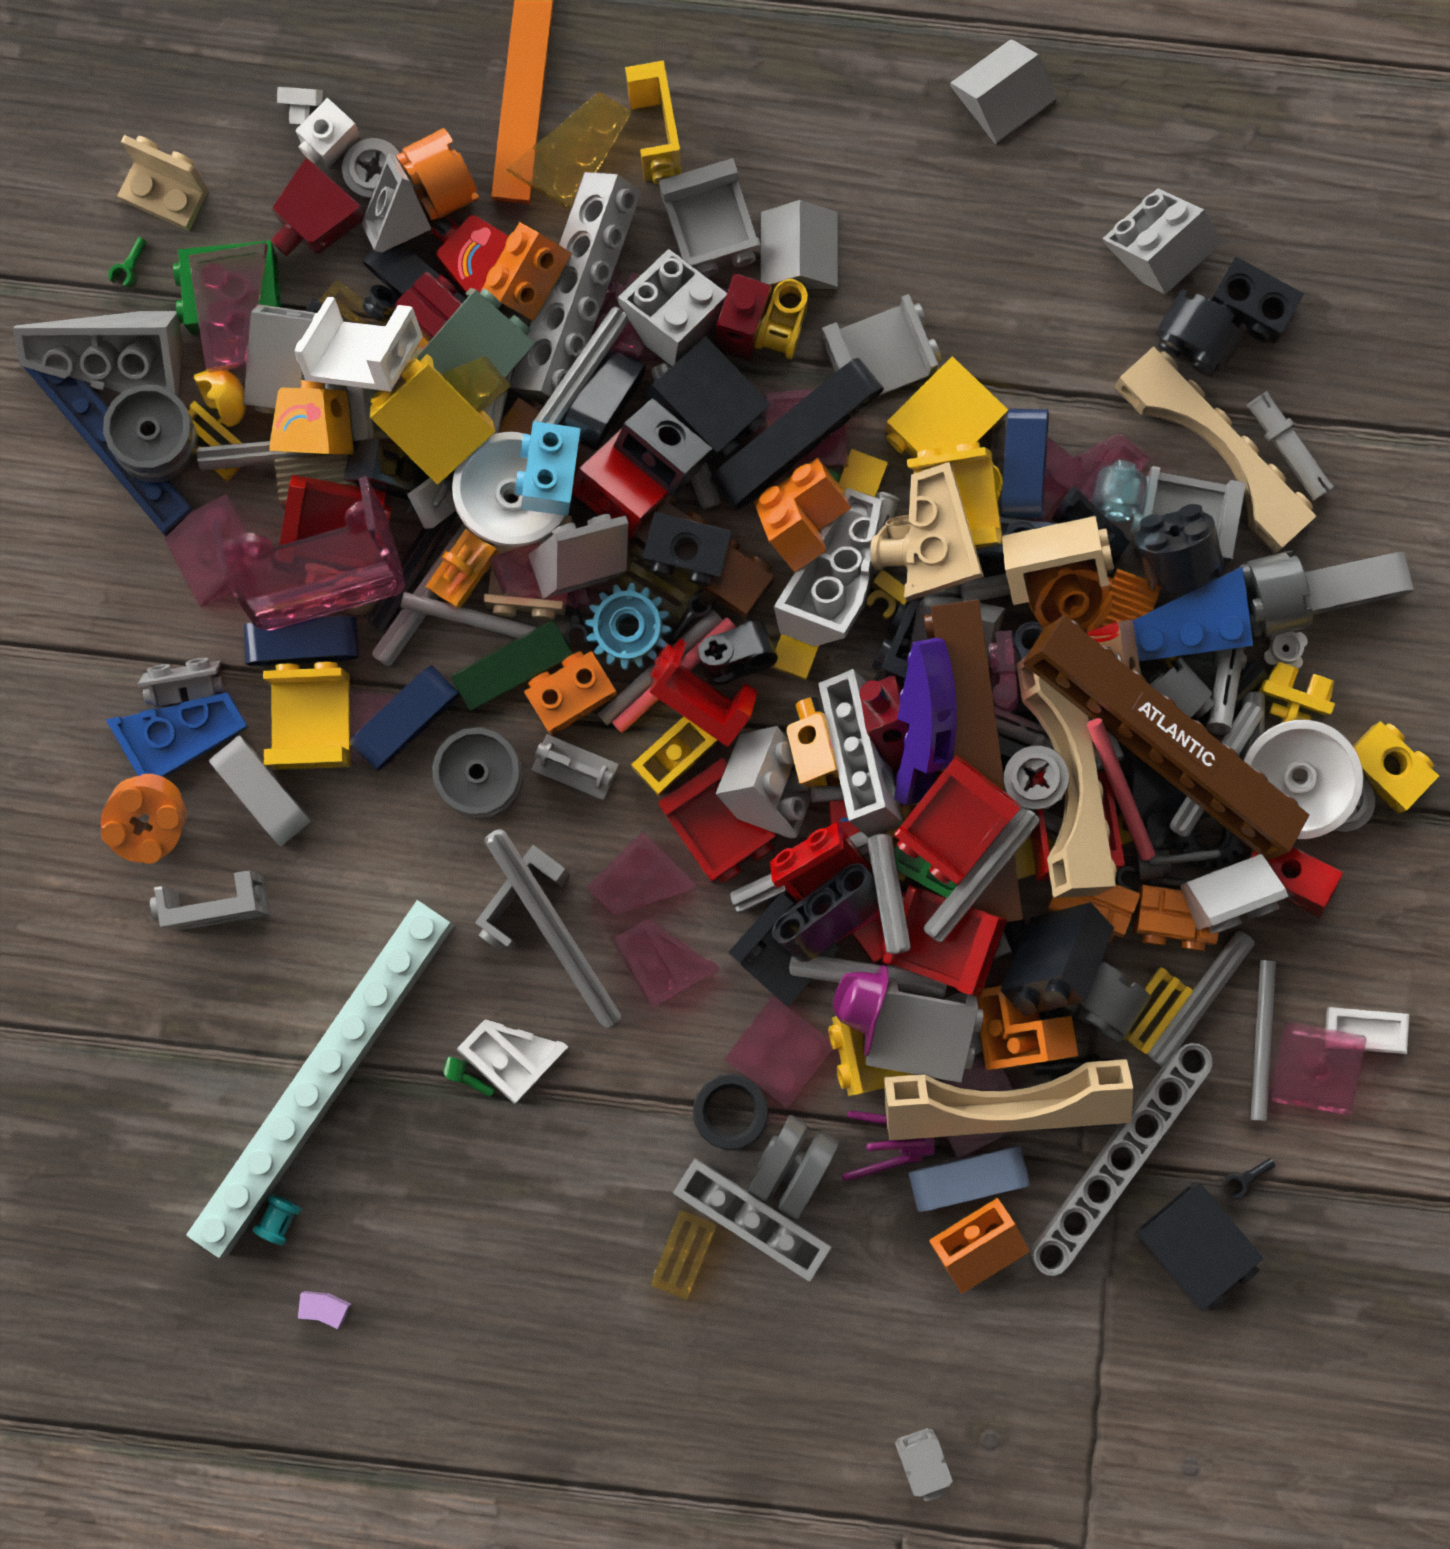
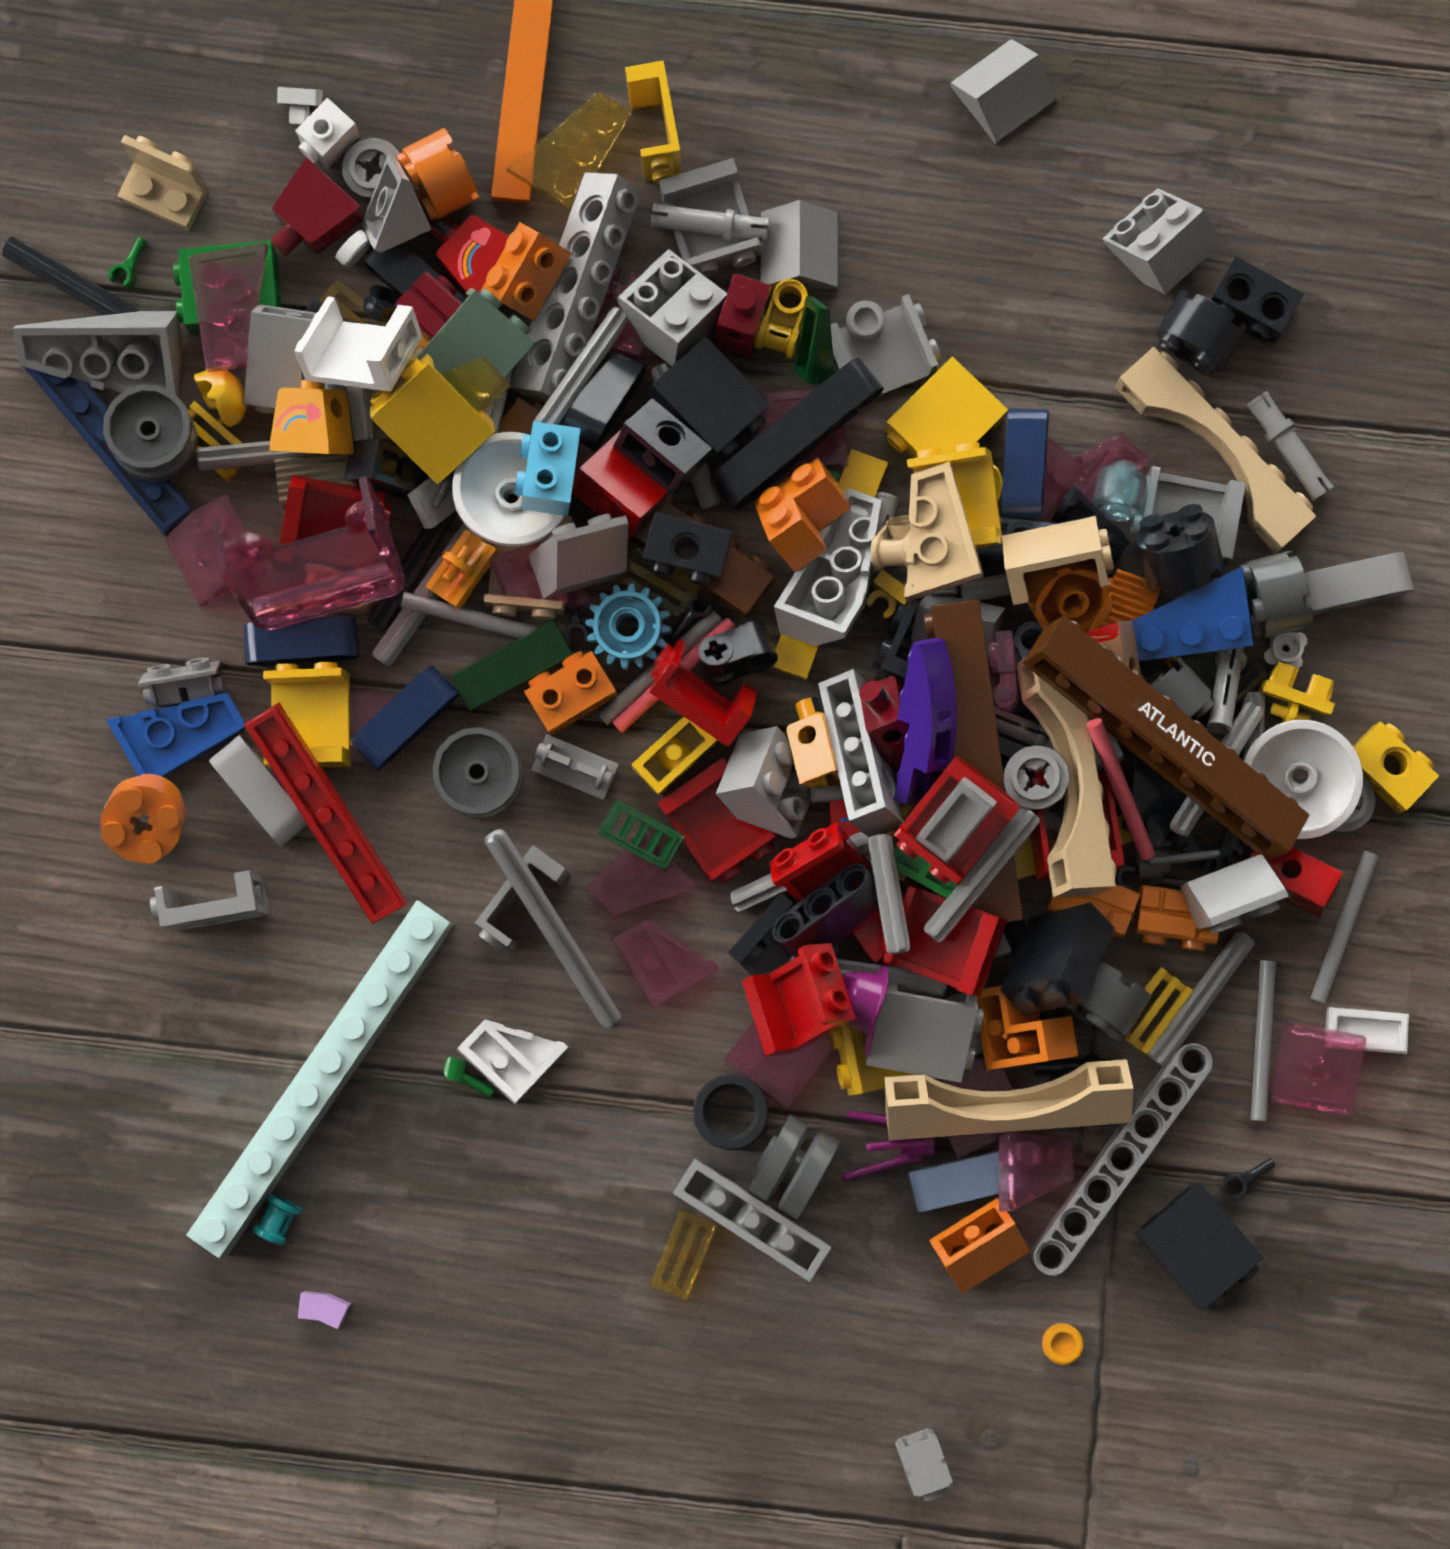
none -> black axle [1,236,138,315]
none -> red tile [243,702,408,925]
none -> white tile [335,230,371,268]
none -> dark green slope [597,799,686,872]
none -> light grey pin [651,203,769,242]
none -> red panel [742,943,856,1057]
none -> dark green slope [793,296,834,384]
none -> light grey tile [846,300,885,342]
none -> light grey tile [915,776,997,864]
none -> clear pink wing [999,1132,1073,1212]
none -> light orange tile [1042,1323,1083,1365]
none -> light grey bar [1310,851,1379,1004]

